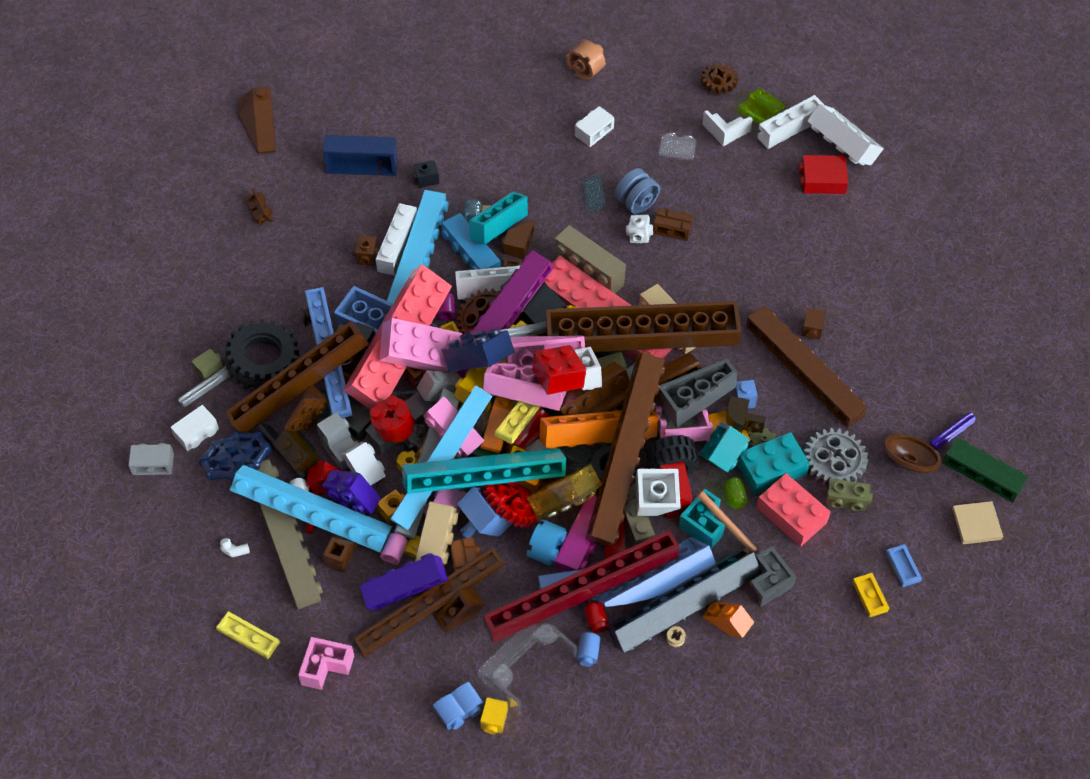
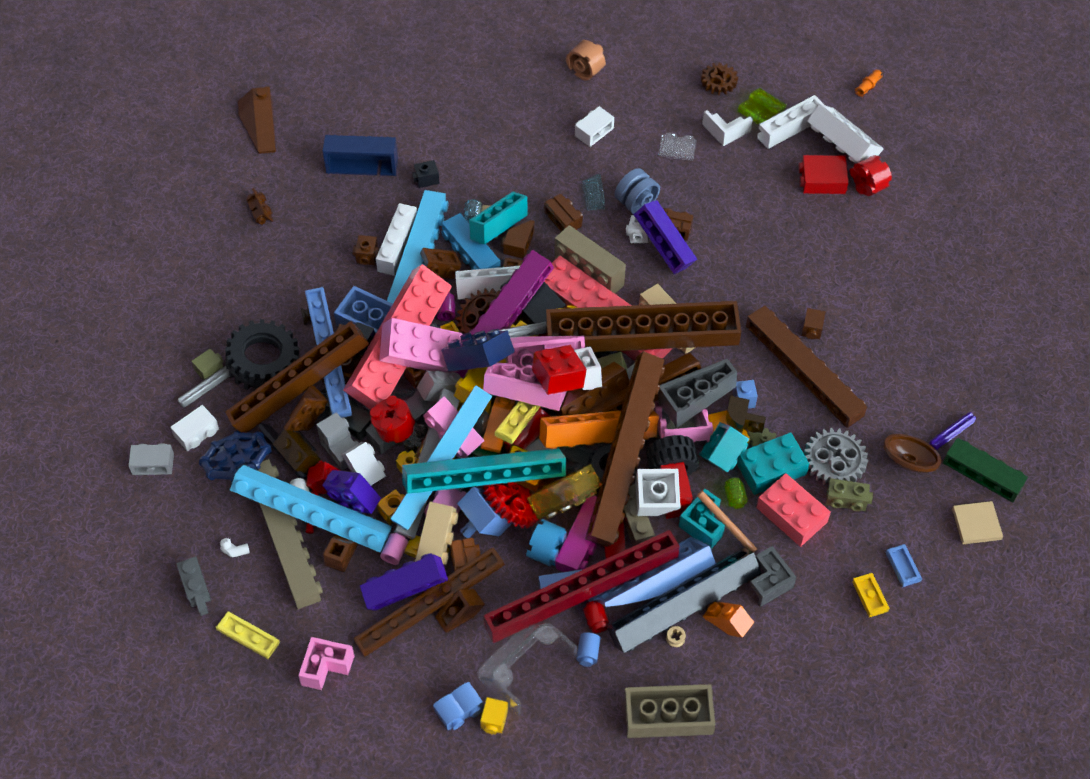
none -> dark grey hinge [176,557,211,616]
none -> reddish brown bracket [420,248,462,279]
none -> reddish brown brick [544,193,583,232]
none -> dark tan brick [624,684,715,738]
none -> dark purple brick [633,200,697,274]
none -> red brick [850,155,892,196]
none -> orange pin [855,69,883,97]

